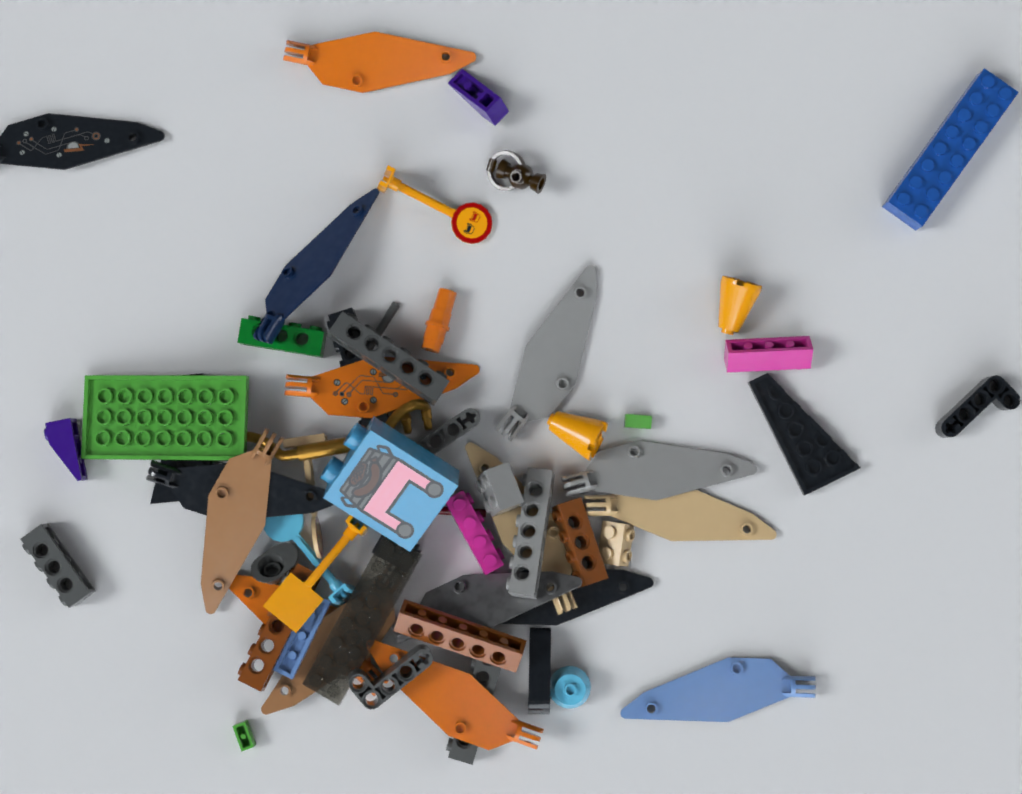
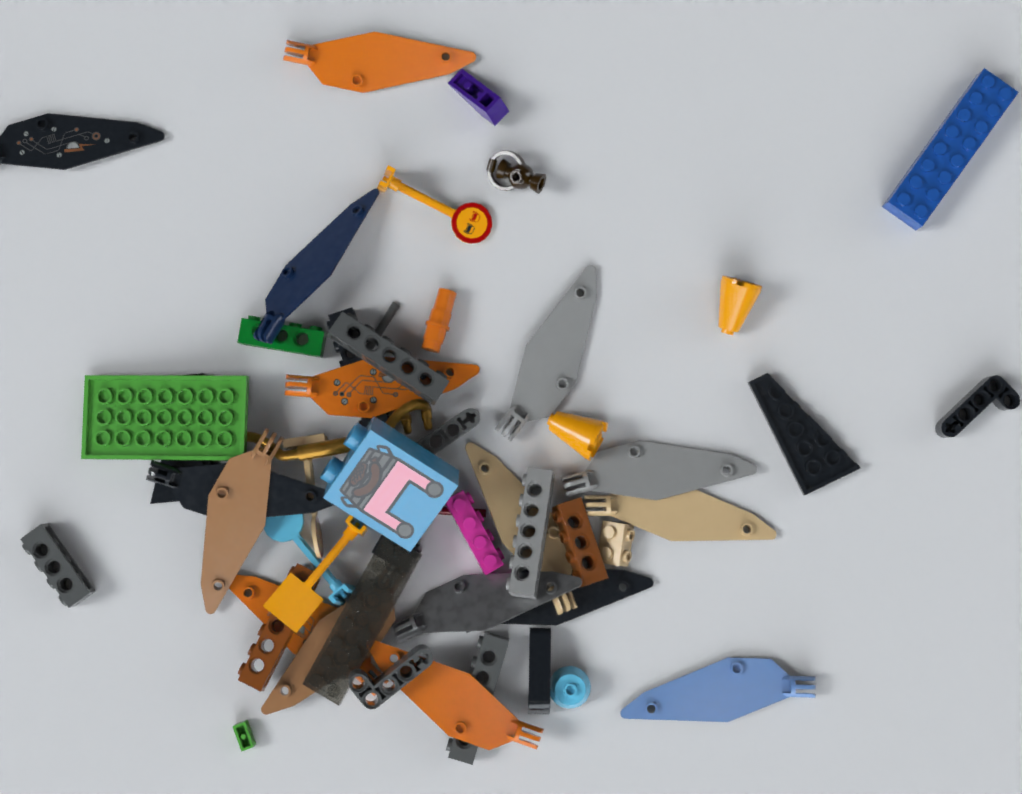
dark purple slope [44,418,88,481] -> none
dark grey piece [251,542,298,584] -> none
medium blue plate [273,595,331,679] -> none
dark orange brick [394,599,527,673] -> none
light grey brick [476,462,524,517] -> none
bright green piece [624,414,652,429] -> none
dark pink brick [724,336,813,373] -> none

